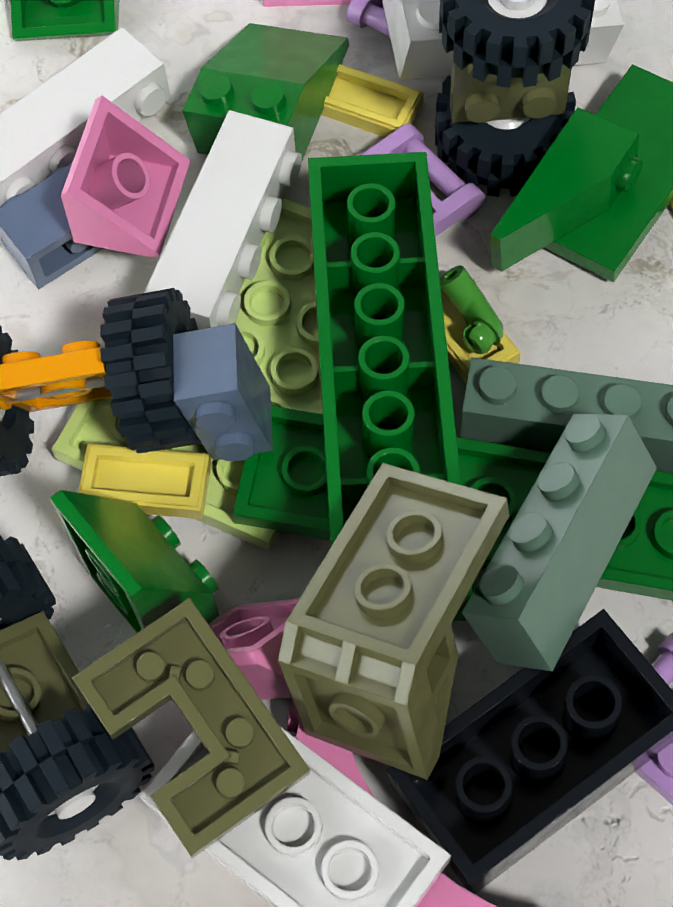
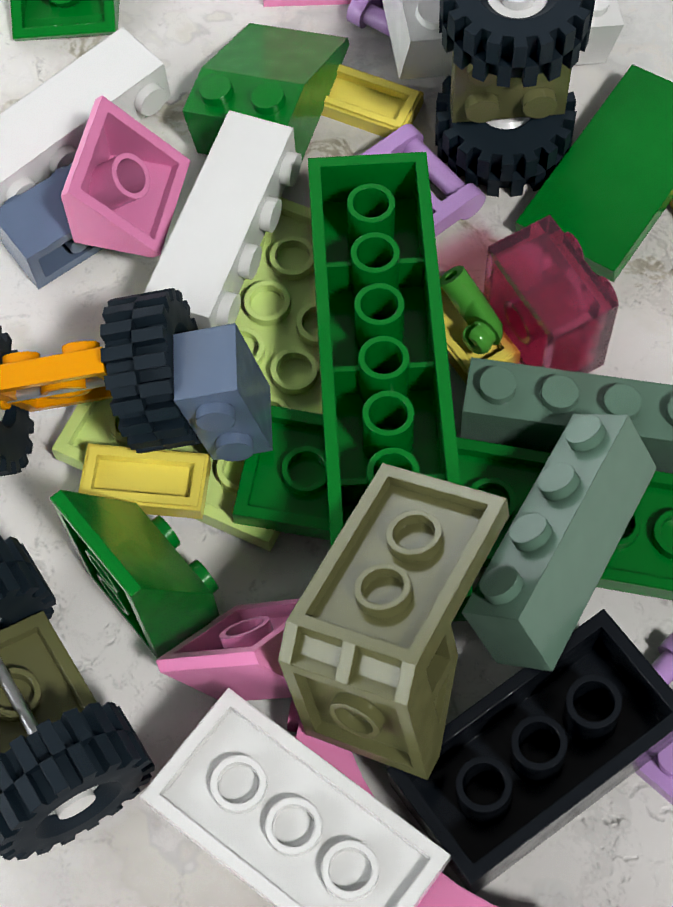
olive plate [71,598,311,858] -> none
green slope [490,107,643,272] -> none
none -> clear pink brick [483,215,619,373]

